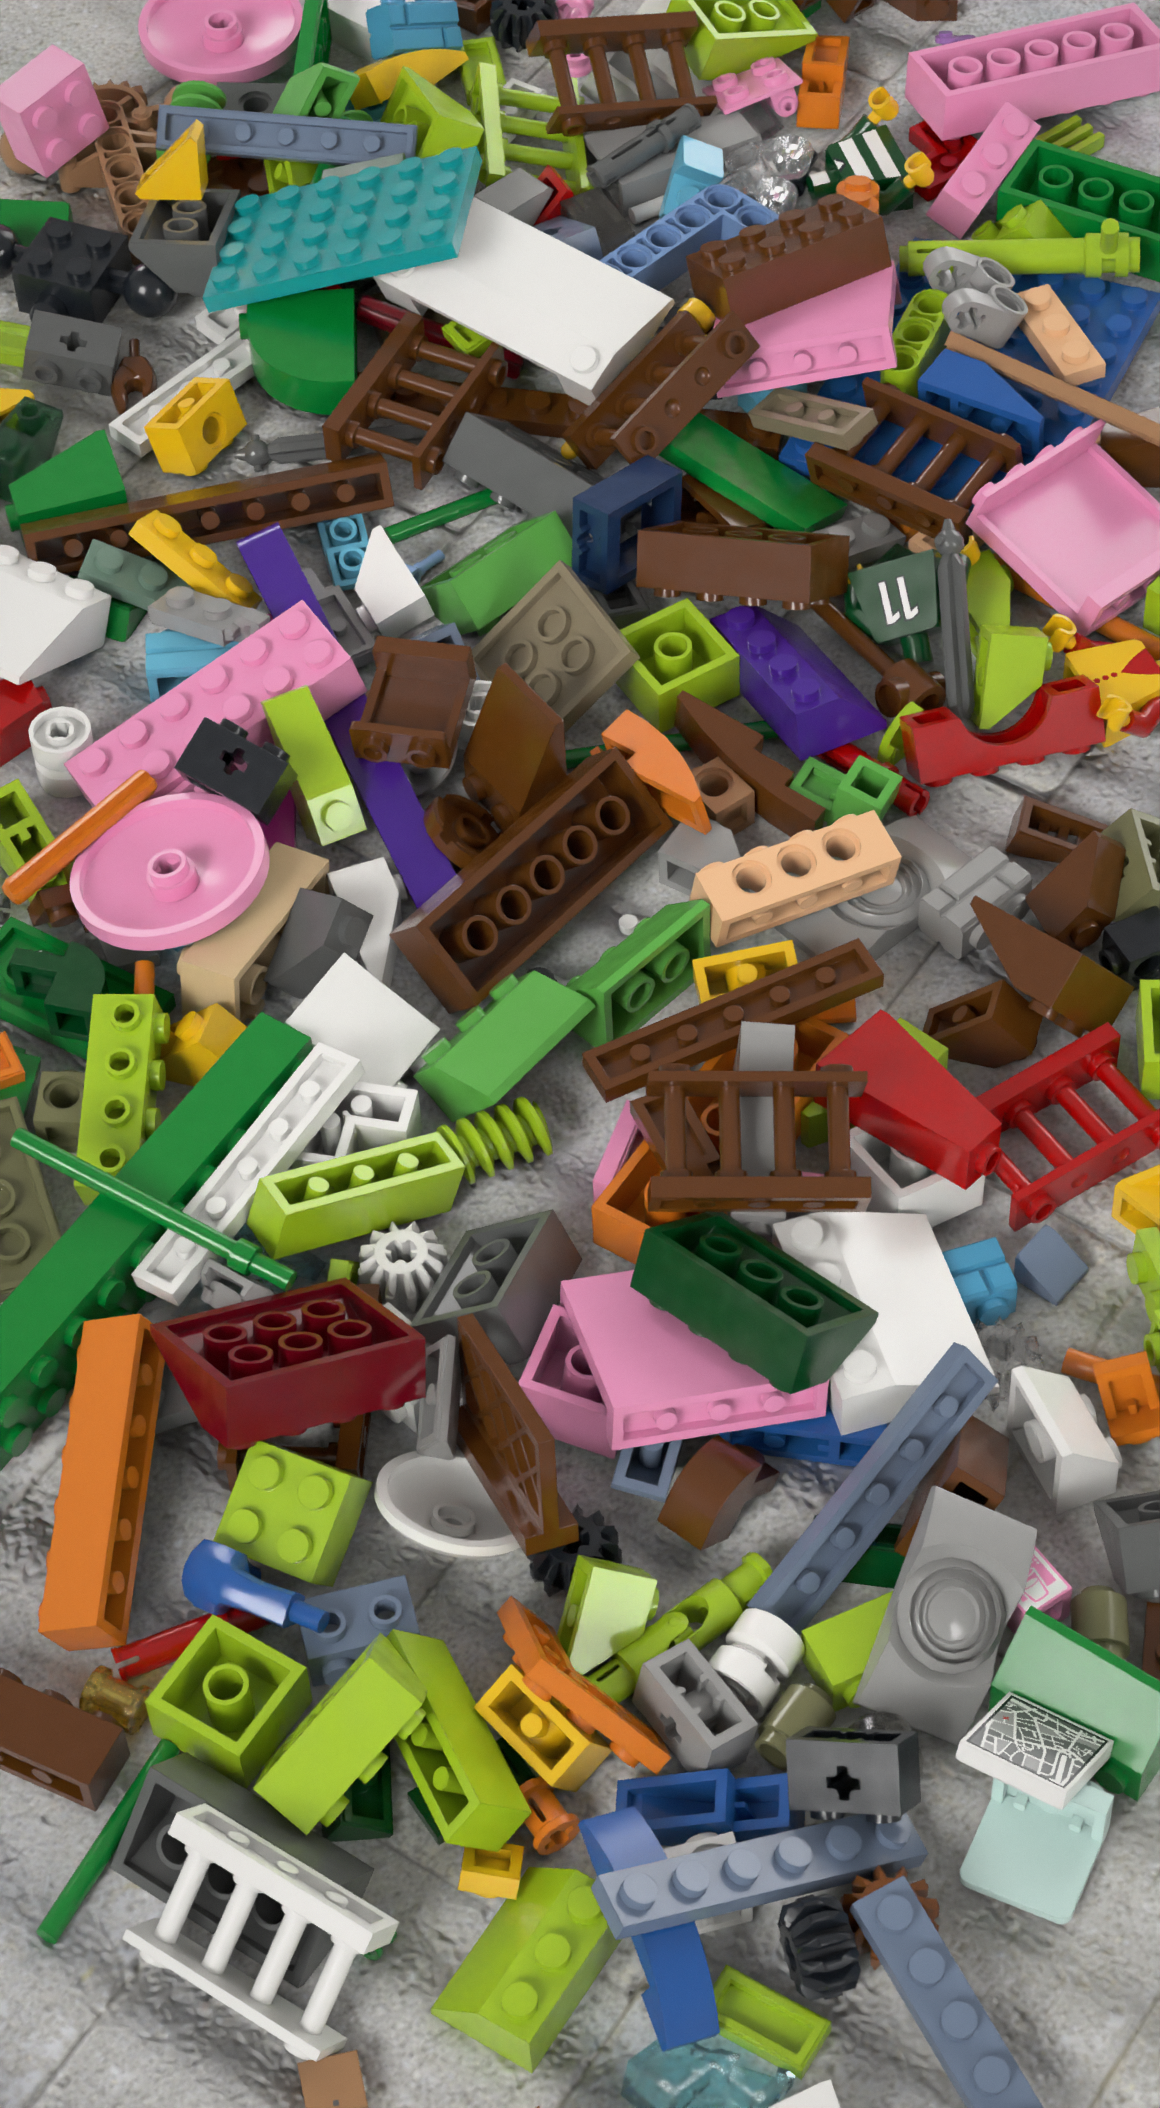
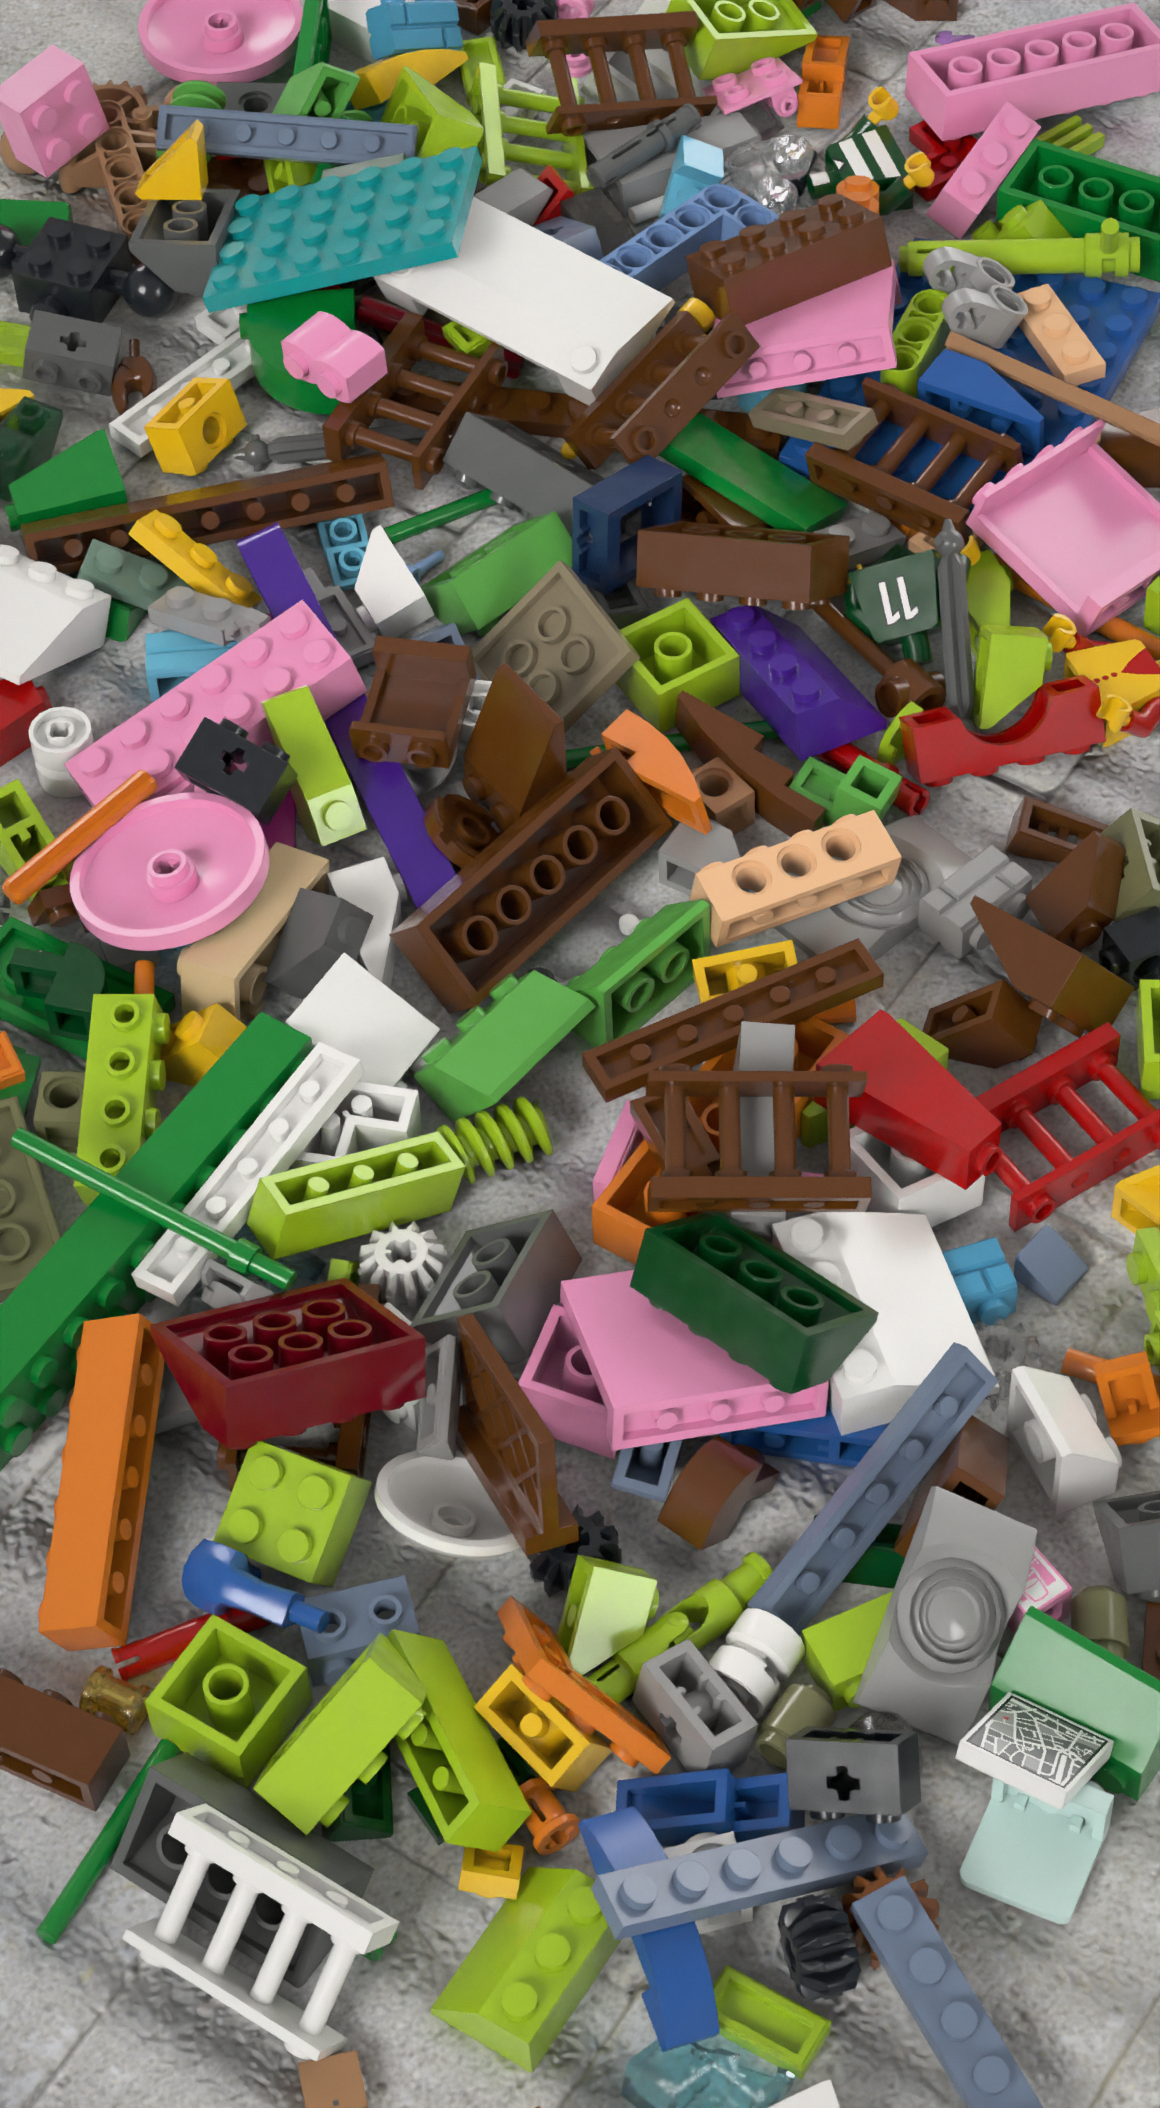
none -> bright pink brick [281,311,388,403]

